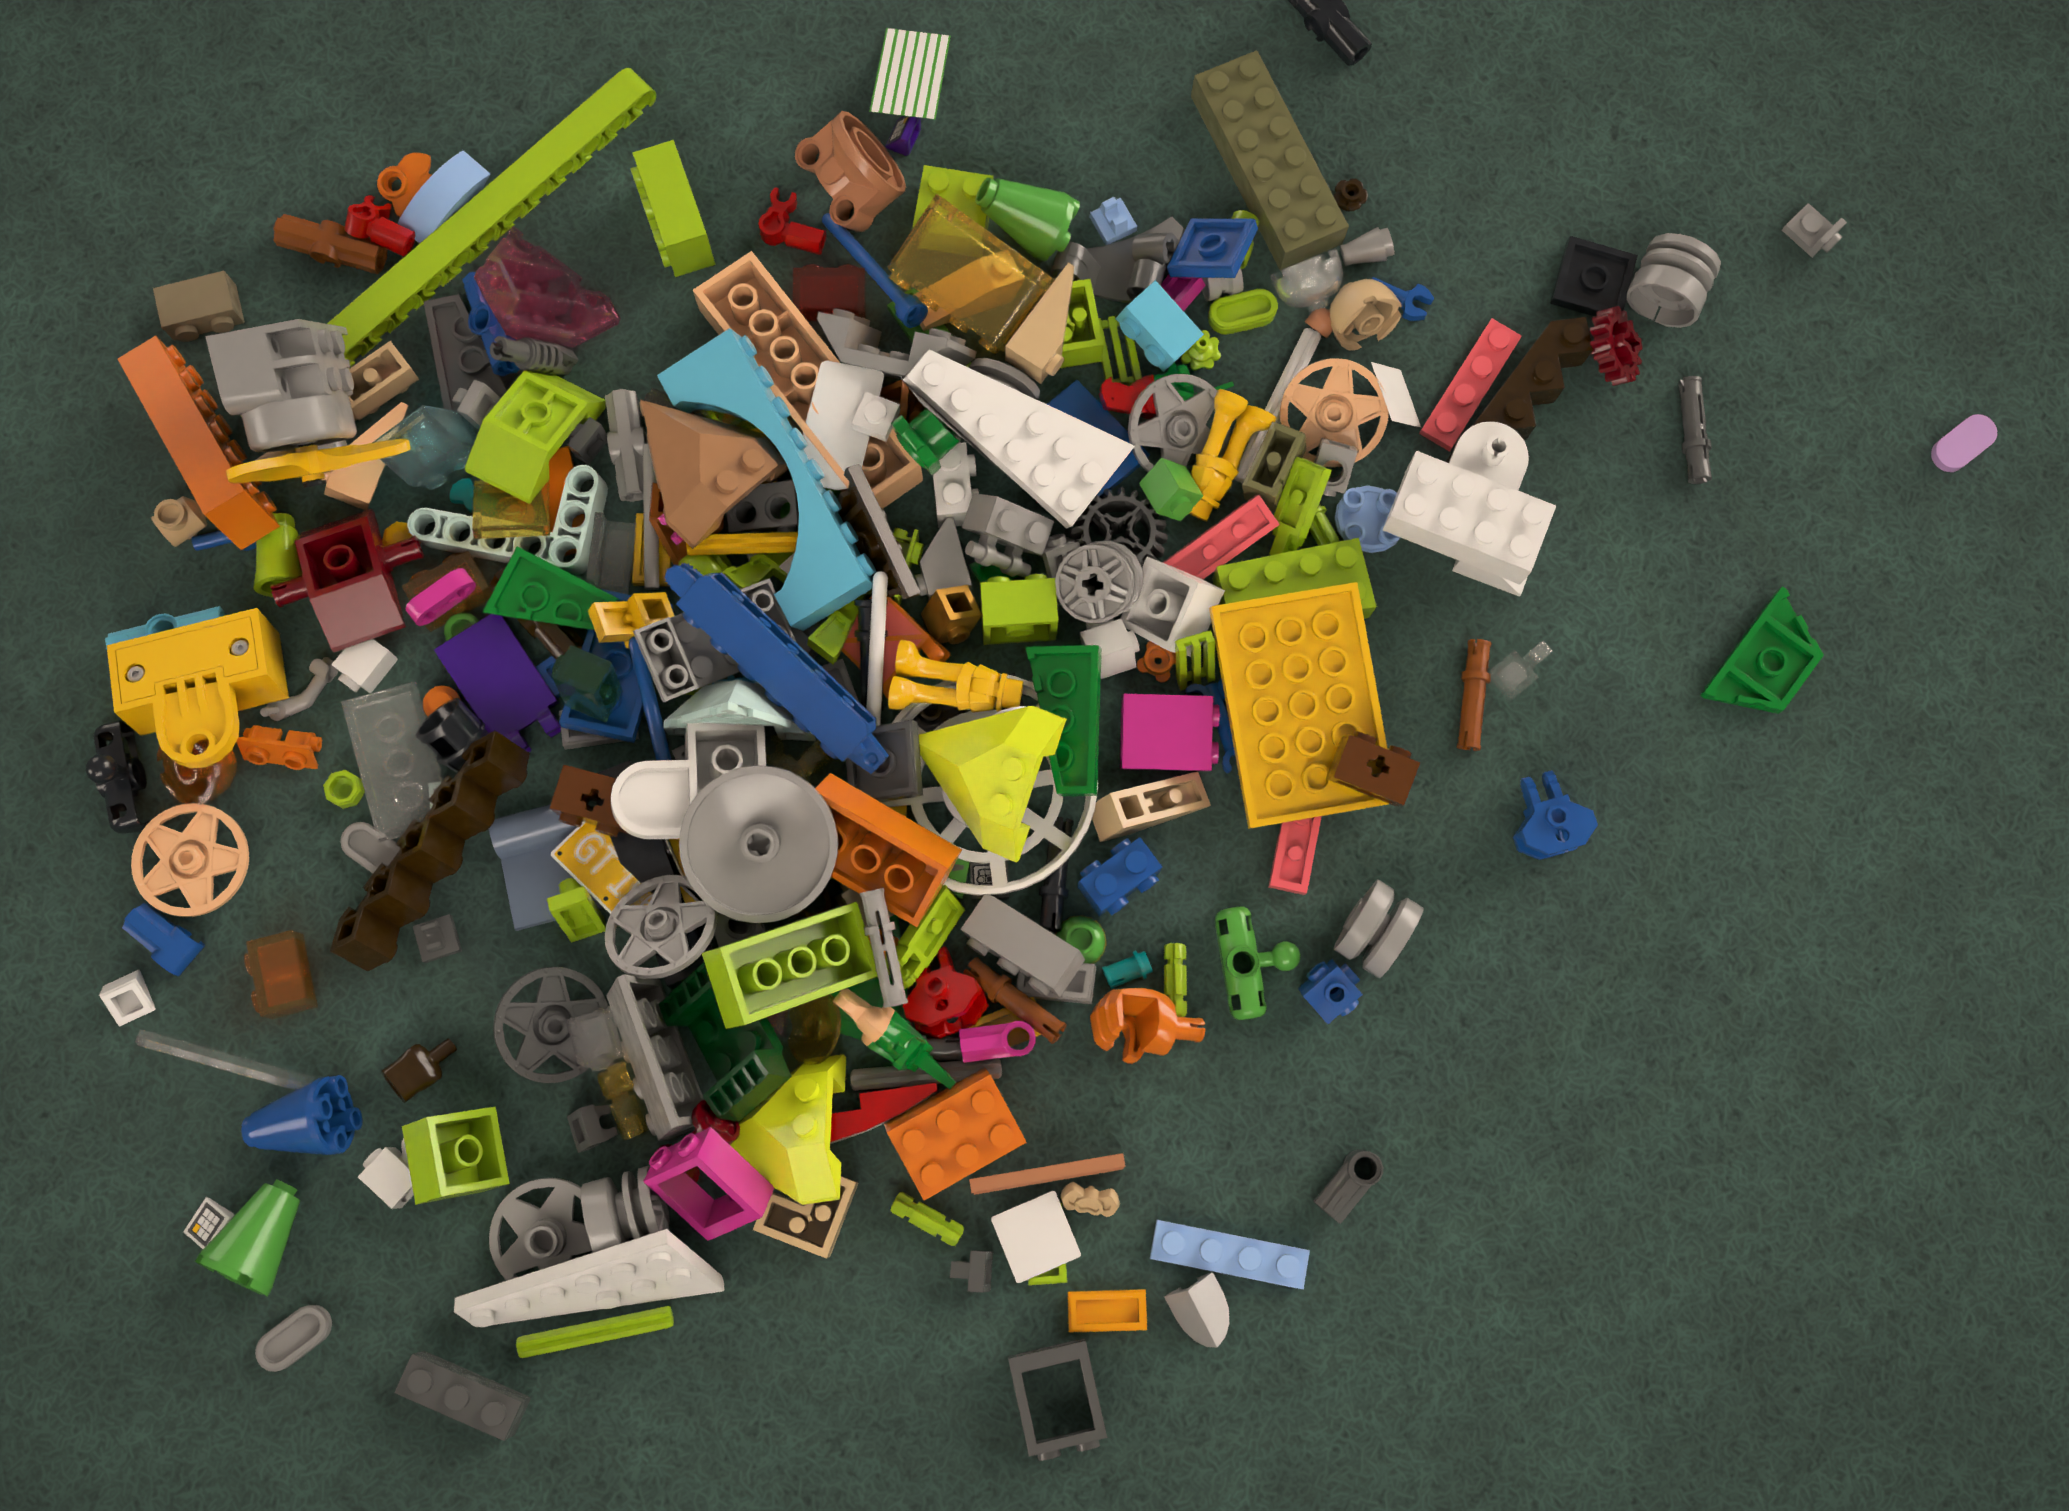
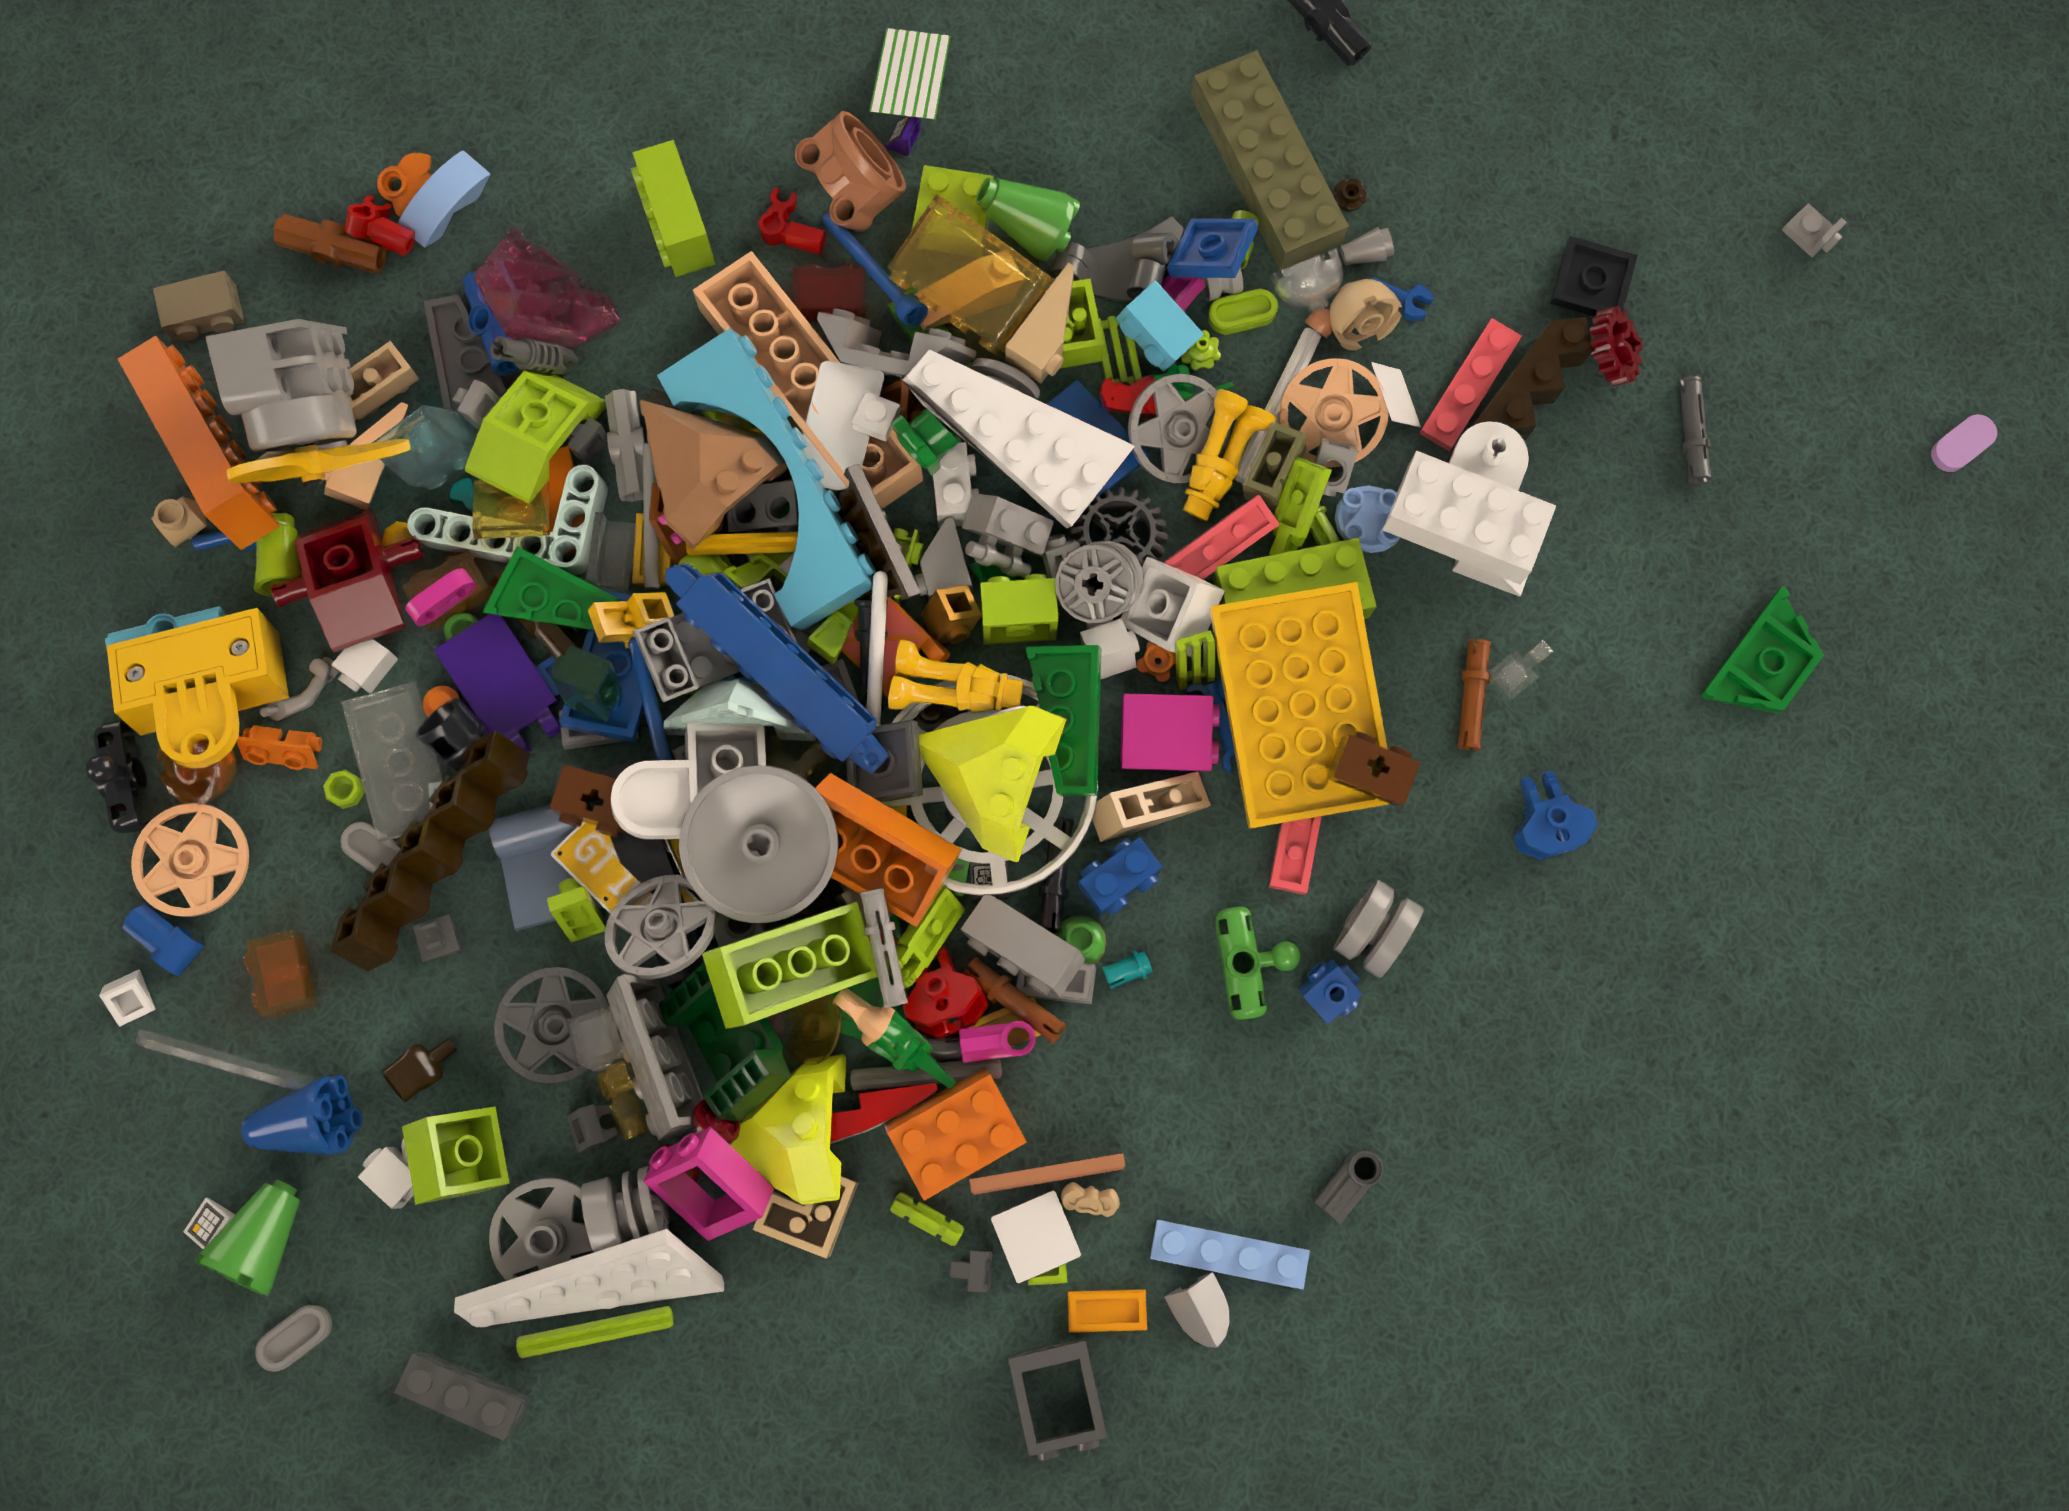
lime beam [240,68,657,417] -> none
light blue tile [1090,197,1137,245] -> none
orange piece [1090,988,1205,1064] -> none
bright green brick [1139,458,1203,521] -> none
lime axle [1164,943,1187,1017] -> none
light grey wheel [1626,233,1721,328] -> none

